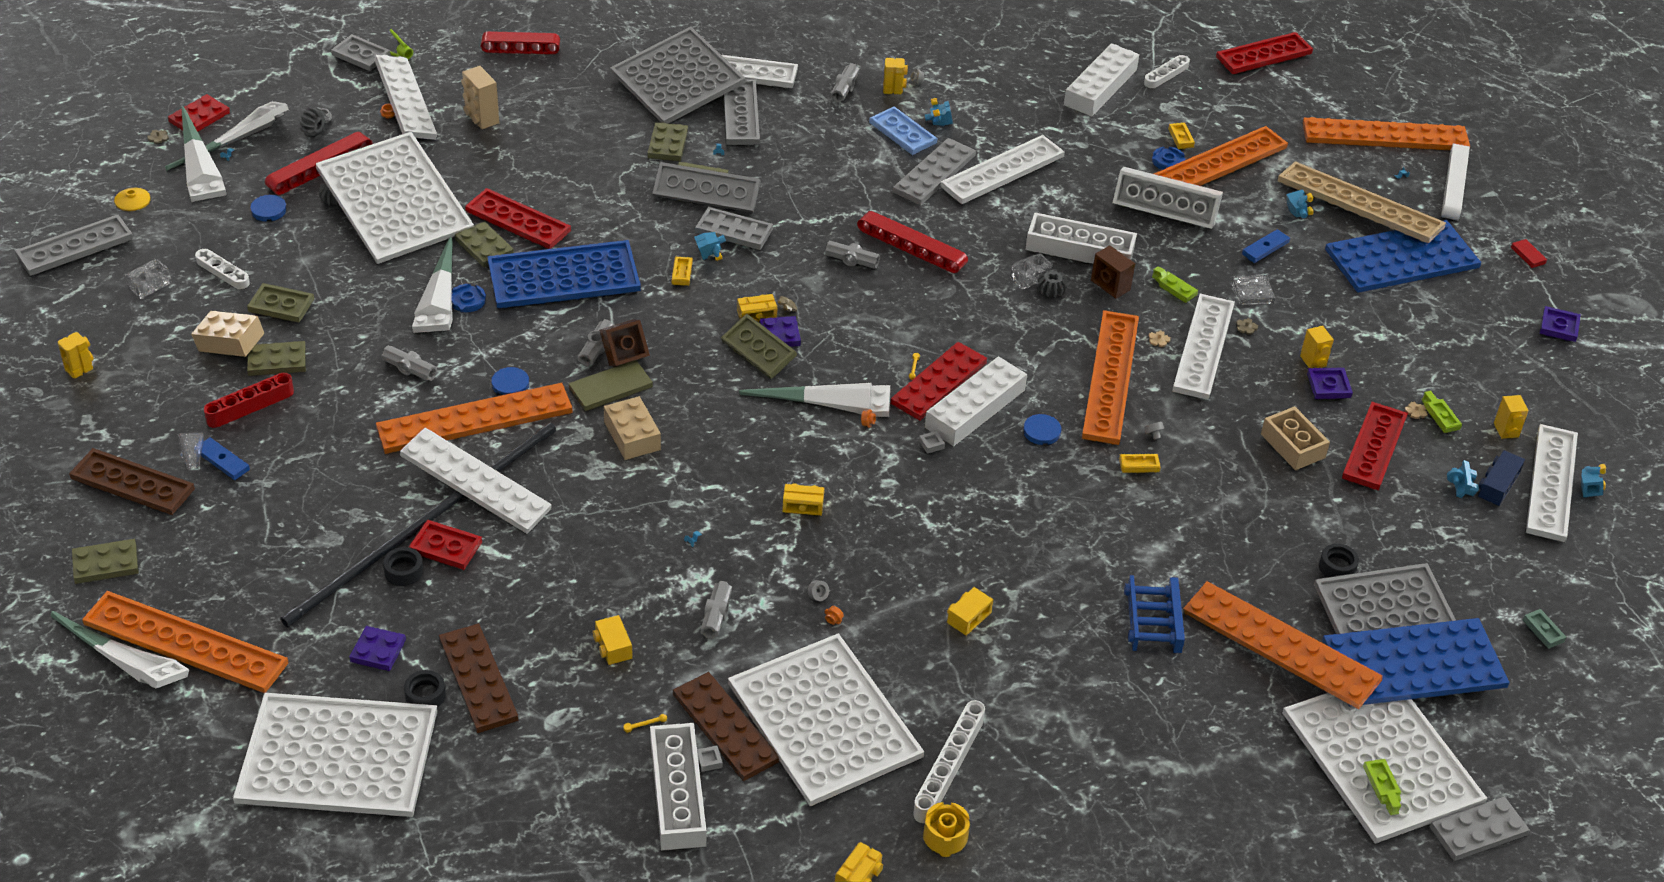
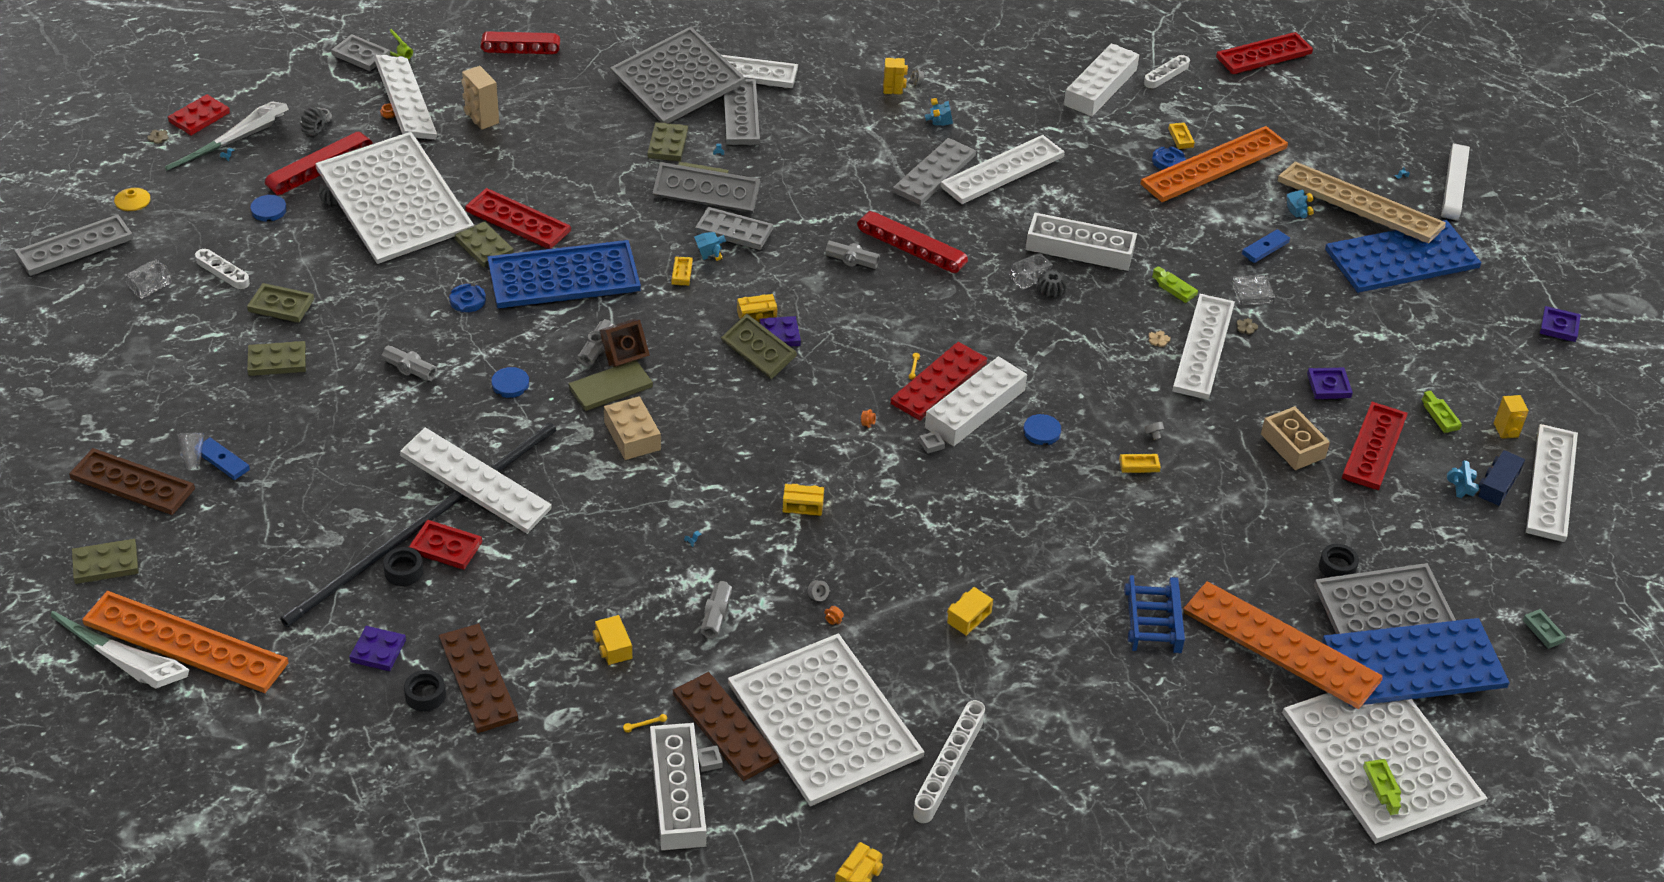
yellow brick [58,332,94,378] -> none
white plate [182,106,226,202] -> none
tan brick [191,311,264,357] -> none
red beam [204,373,294,428] -> none
white plate [233,693,437,817] -> none
orange plate [376,383,573,454] -> none
white plate [412,237,453,333] -> none
white plate [739,383,891,417] -> none
dark tan plant [778,296,798,312] -> none
light grey piece [831,63,859,103] -> none
light blue tile [869,106,938,155] -> none
yellow brick [923,802,970,857] -> none
orange plate [1082,310,1139,445] -> none
reddish brown brick [1091,245,1135,299] -> none
white brick [1113,167,1223,229] -> none
yellow brick [1300,326,1334,368] -> none
orange plate [1302,117,1470,150] -> none
tan plant [1405,402,1428,419] -> none
light grey plate [1429,796,1530,861] -> none
red tile [1511,239,1547,268] -> none
dark azure piece [1581,464,1606,497] -> none

